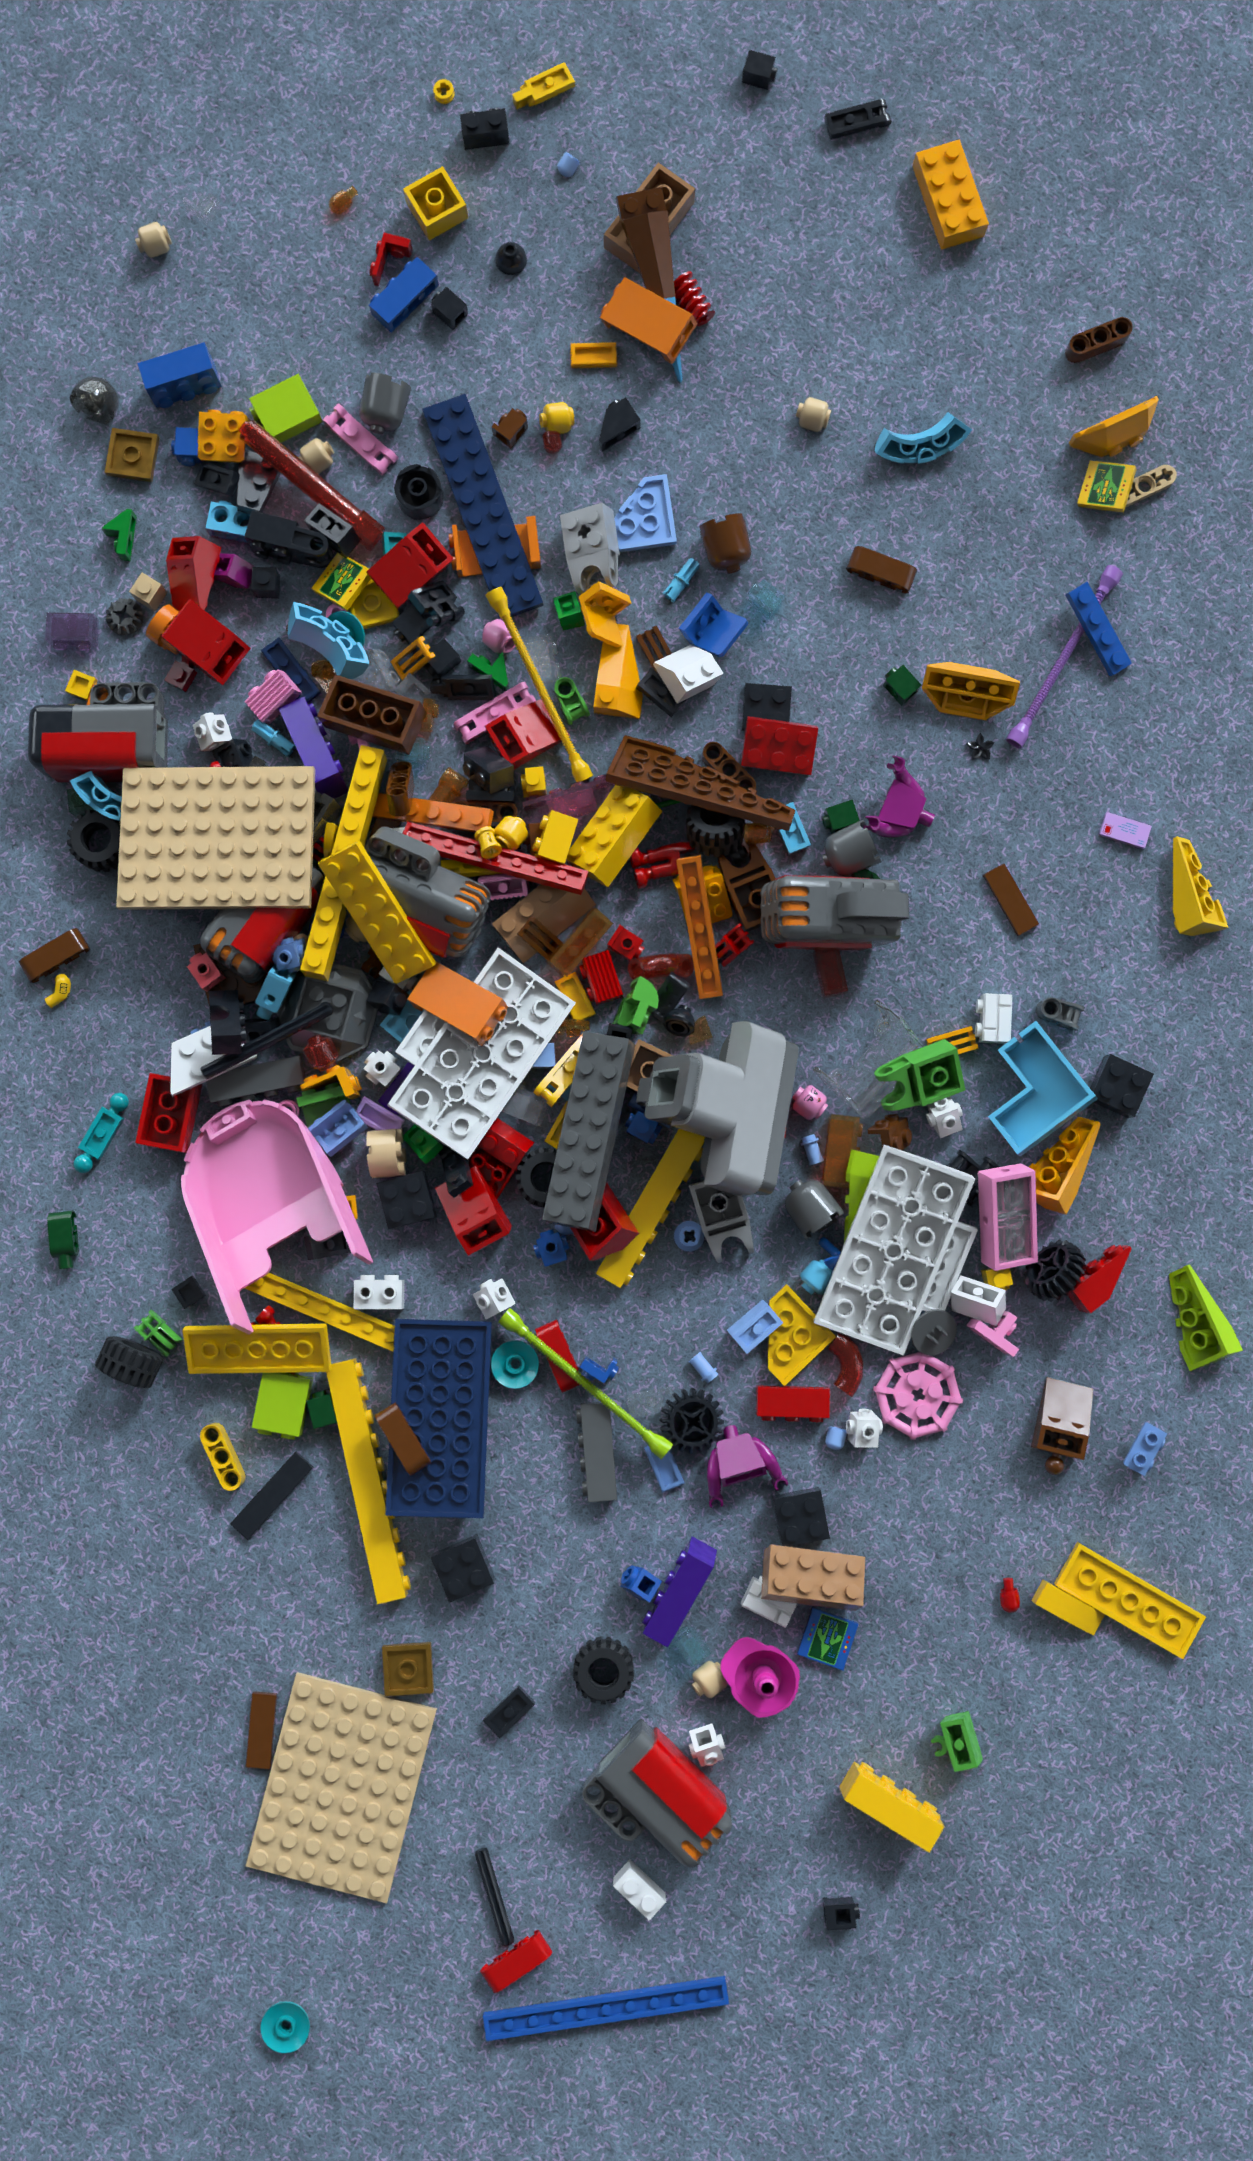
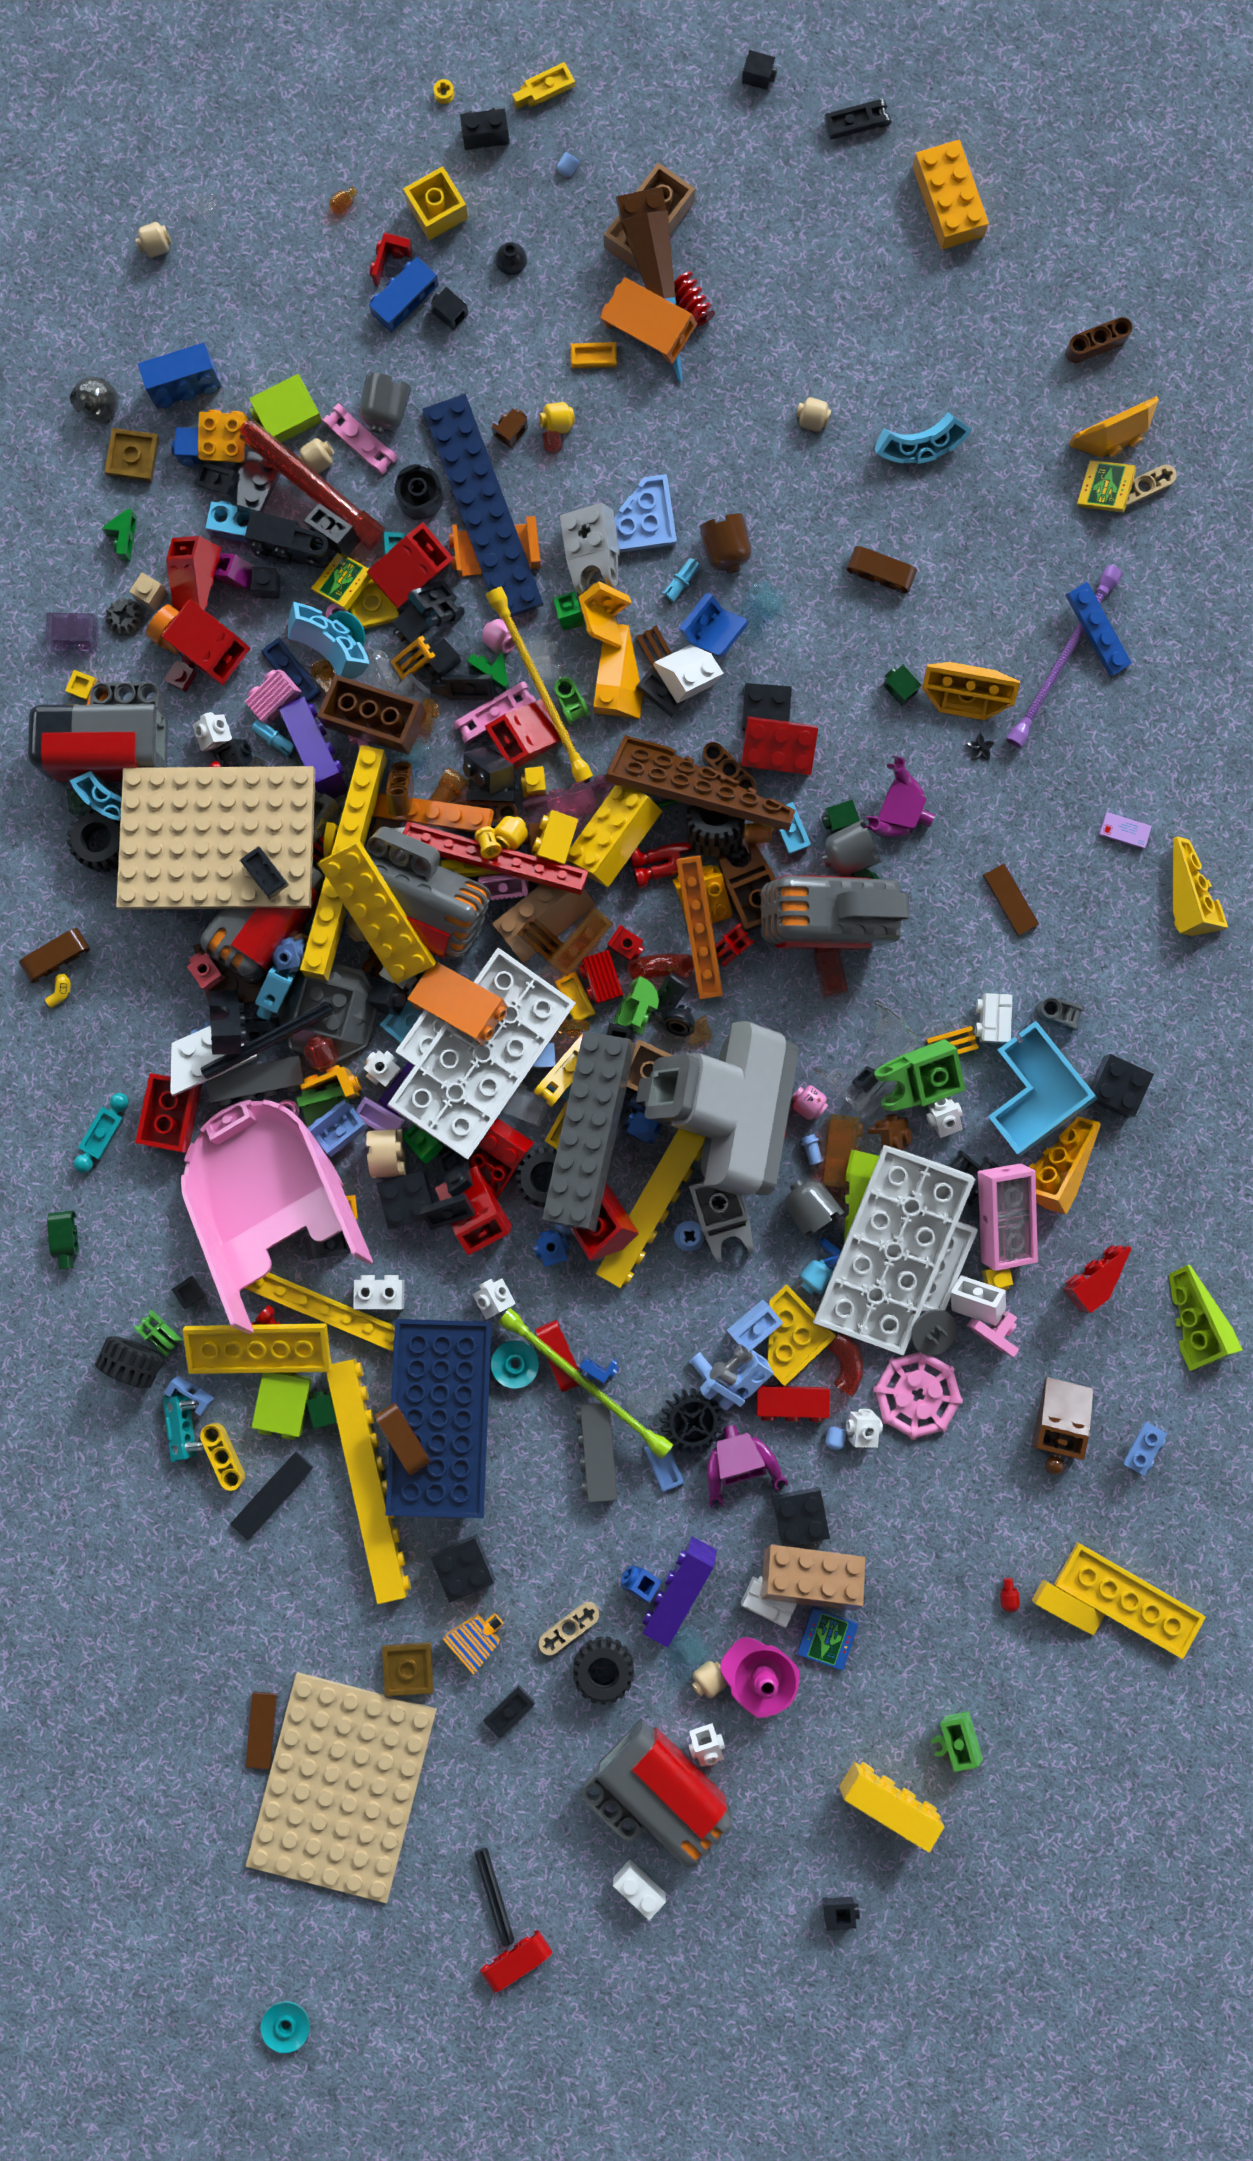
blue plate [483,1976,729,2041] -> none
black slope [599,397,641,452] -> none
black gear [1024,1239,1087,1302] -> none
none -> teal piece [163,1392,203,1462]
none -> medium blue piece [164,1375,214,1416]
none -> black plate [240,846,289,900]
none -> black plate [421,1193,475,1230]
none -> torso [443,1613,504,1674]
none -> tan beam [539,1602,599,1655]
none -> light blue hips [700,1344,774,1411]
none -> black tile [852,1066,878,1093]

